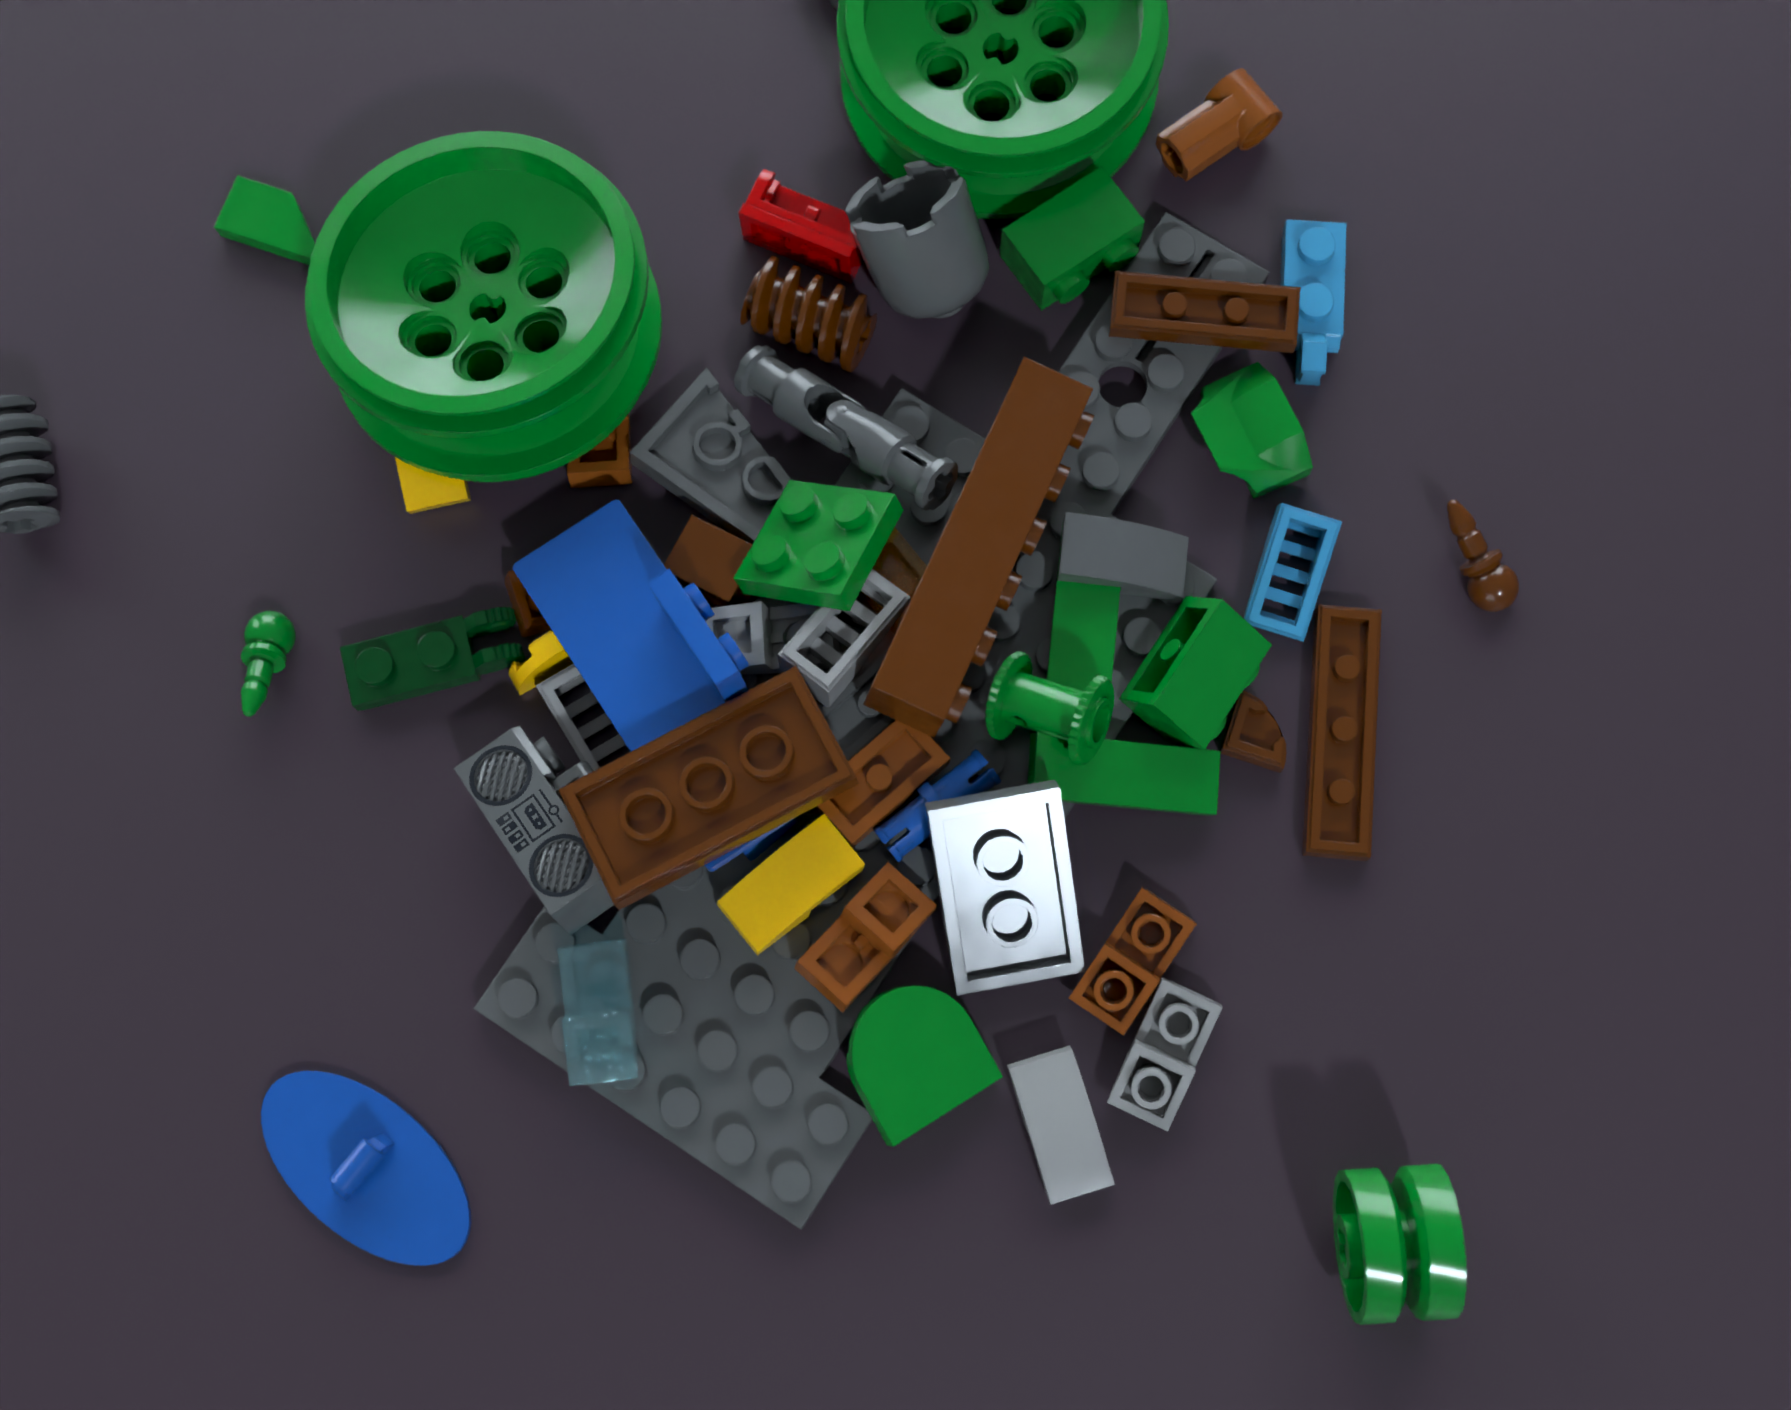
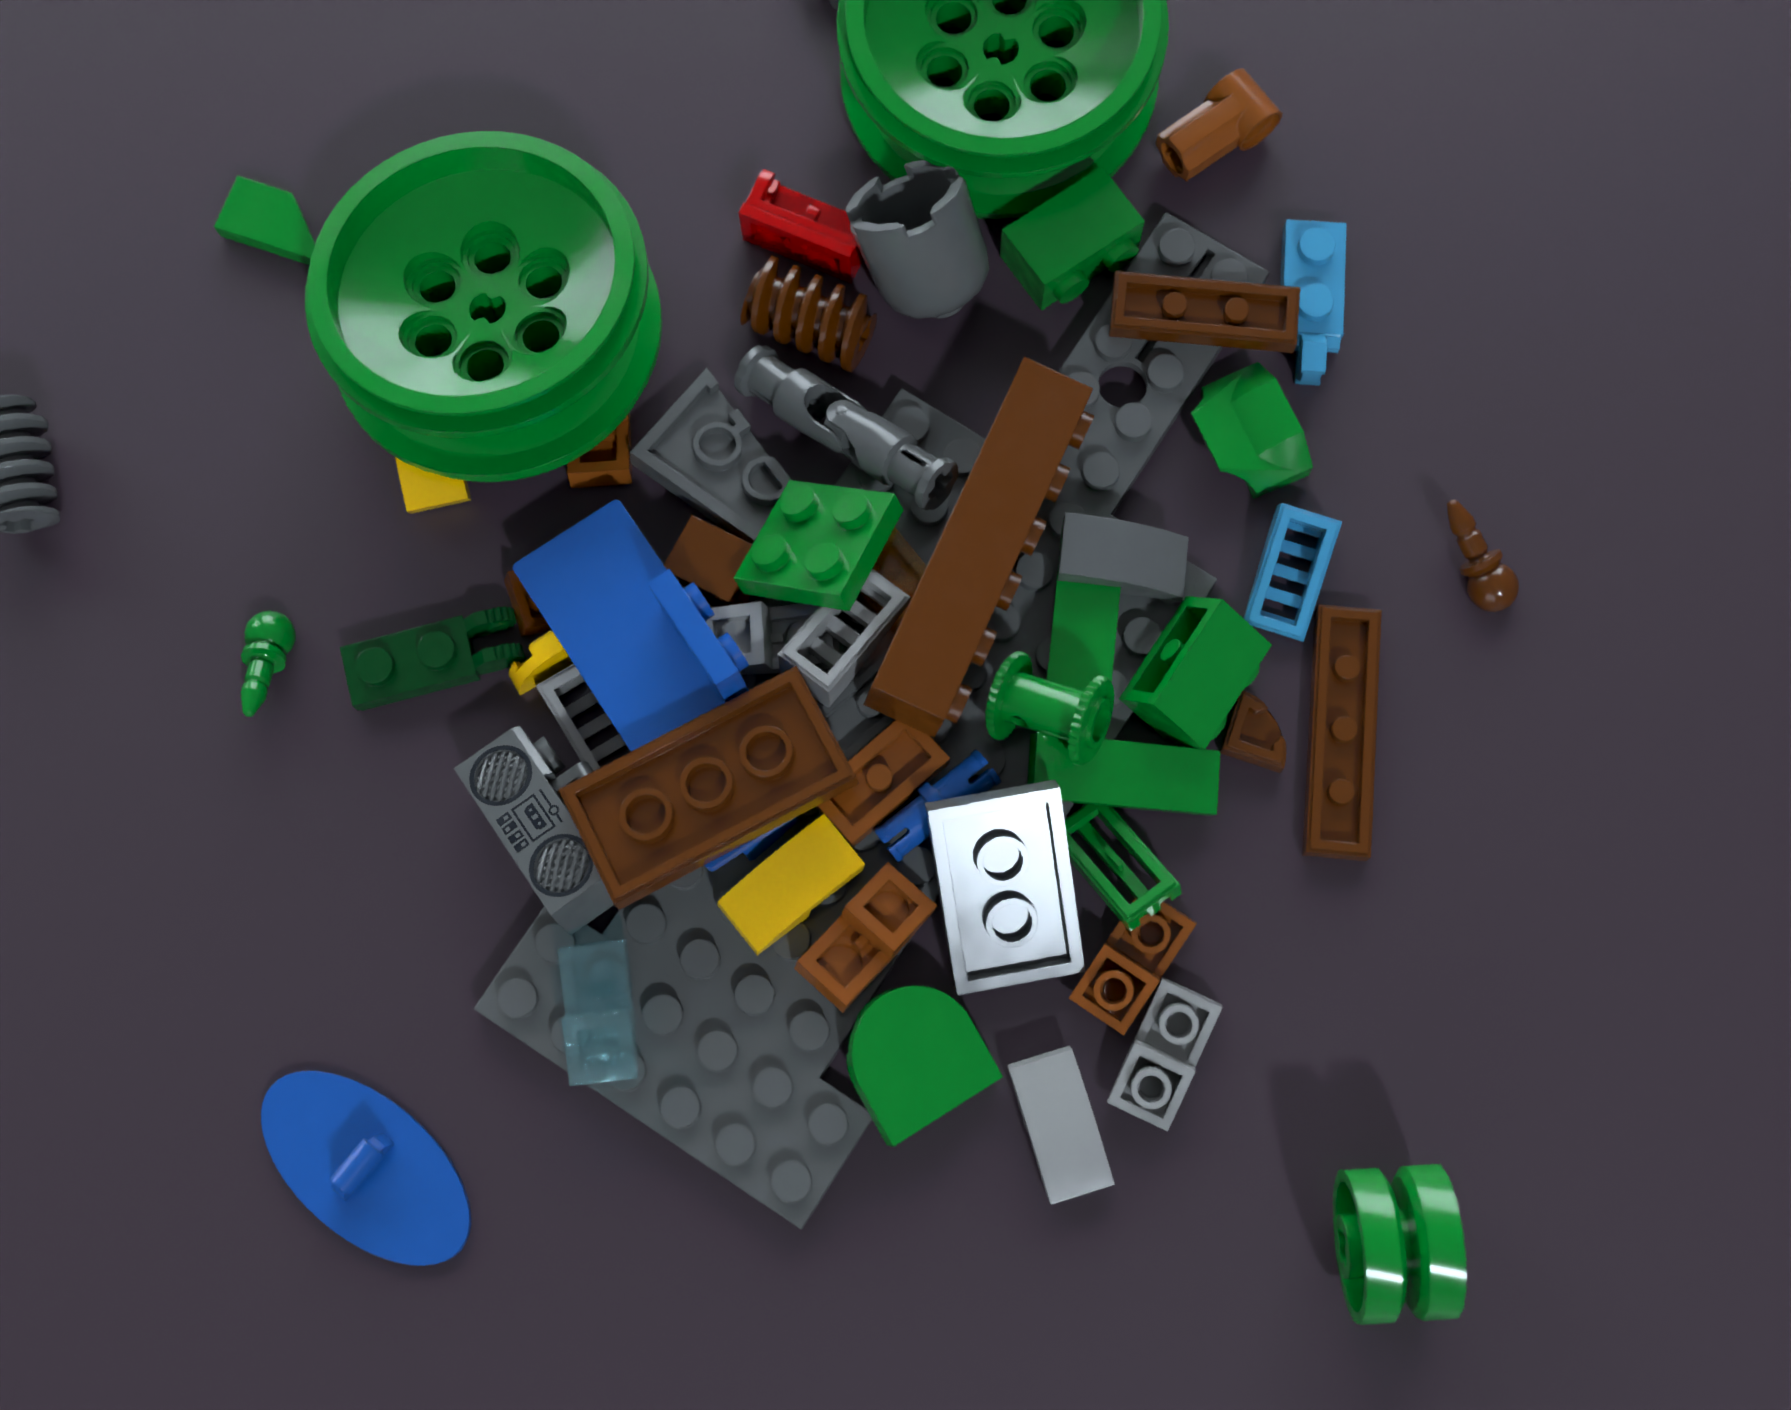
none -> green tile [1064,804,1182,932]

